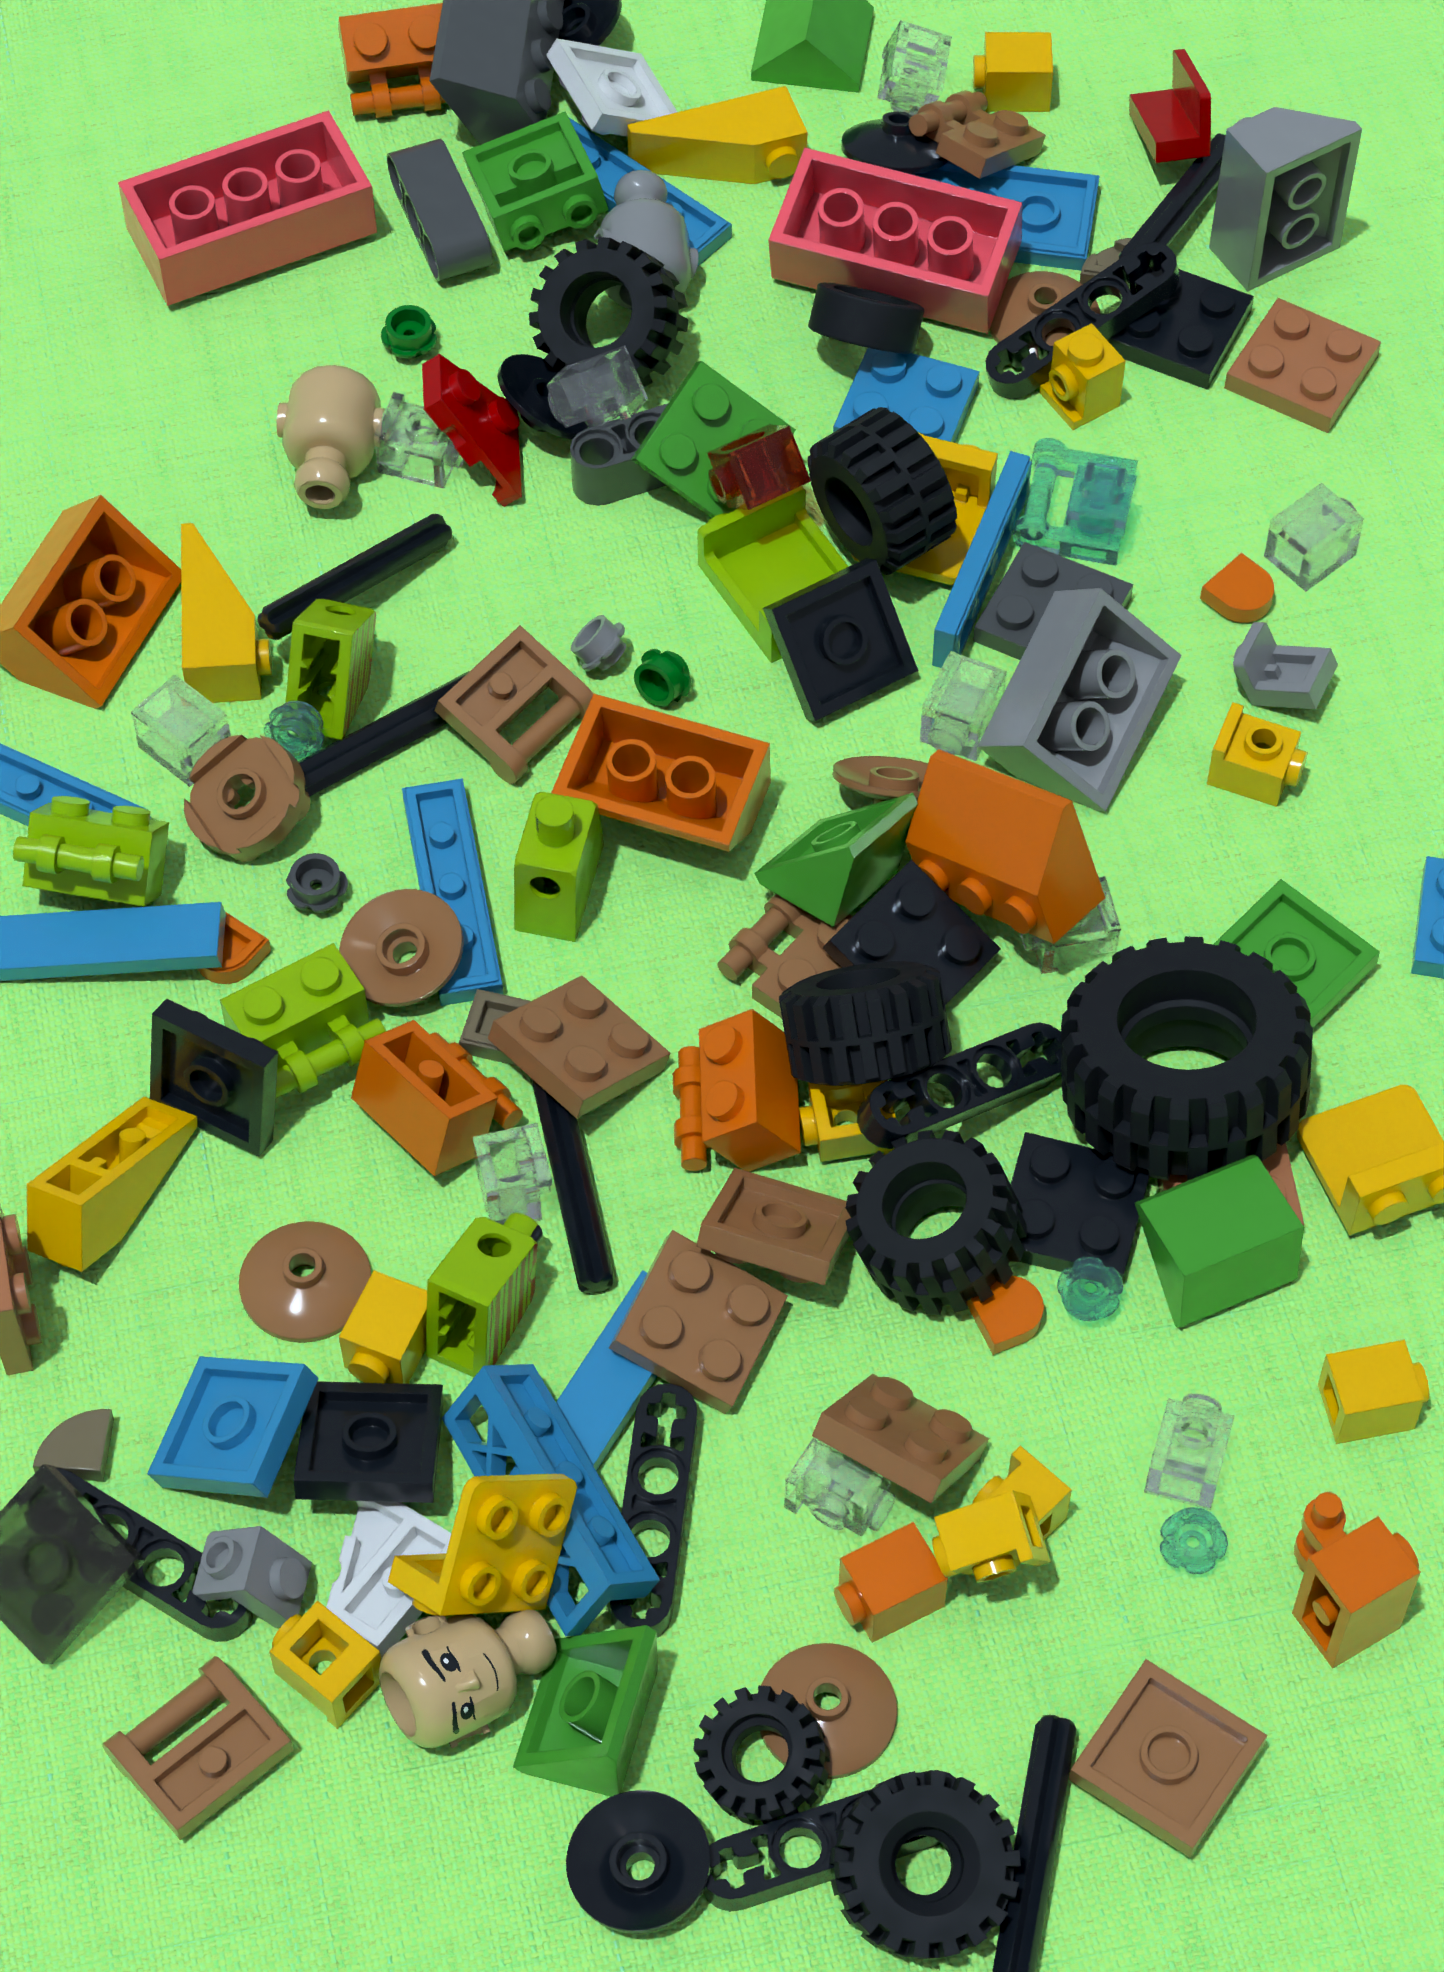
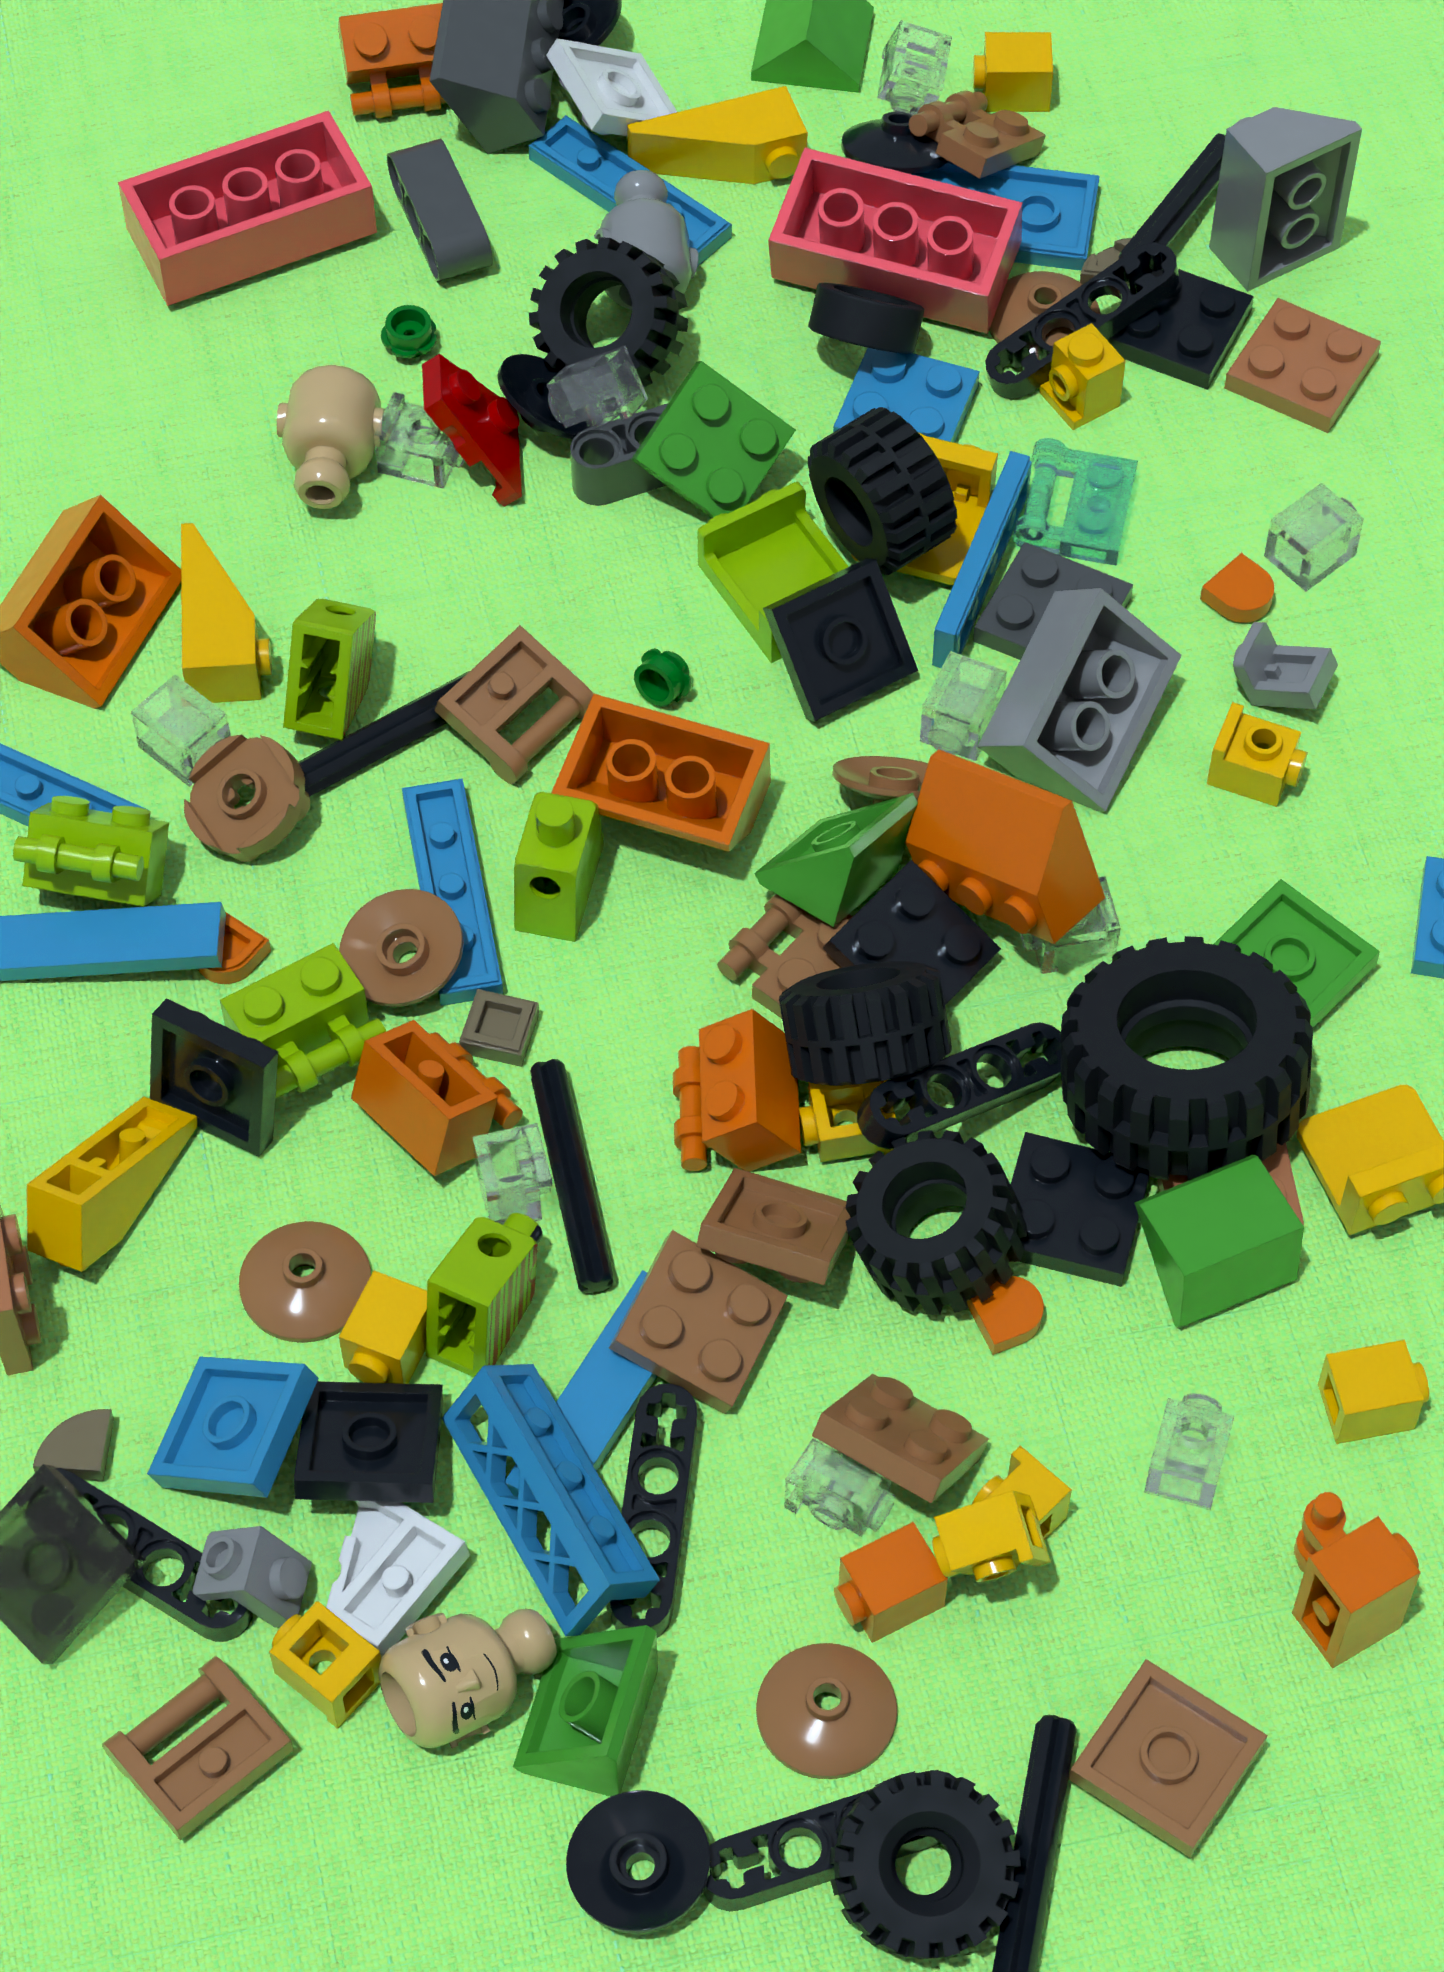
black axle [257,514,453,640] -> none
clear light blue plate [264,701,324,759] -> none
dark grey plate [286,853,348,913] -> none
yellow bracket [388,1474,577,1616] -> none
bright green plate [462,111,609,252] -> none
medium nougat plate [488,975,670,1119] -> none
light grey plate [571,615,626,671] -> none
black tyre [693,1685,830,1825] -> none
clear red brick [707,424,811,510] -> none
clear light blue plate [1057,1257,1124,1321] -> none
clear light blue tile [1066,462,1137,536] -> none
red panel [1129,49,1211,163] -> none
clear light blue plate [1160,1507,1228,1574] -> none

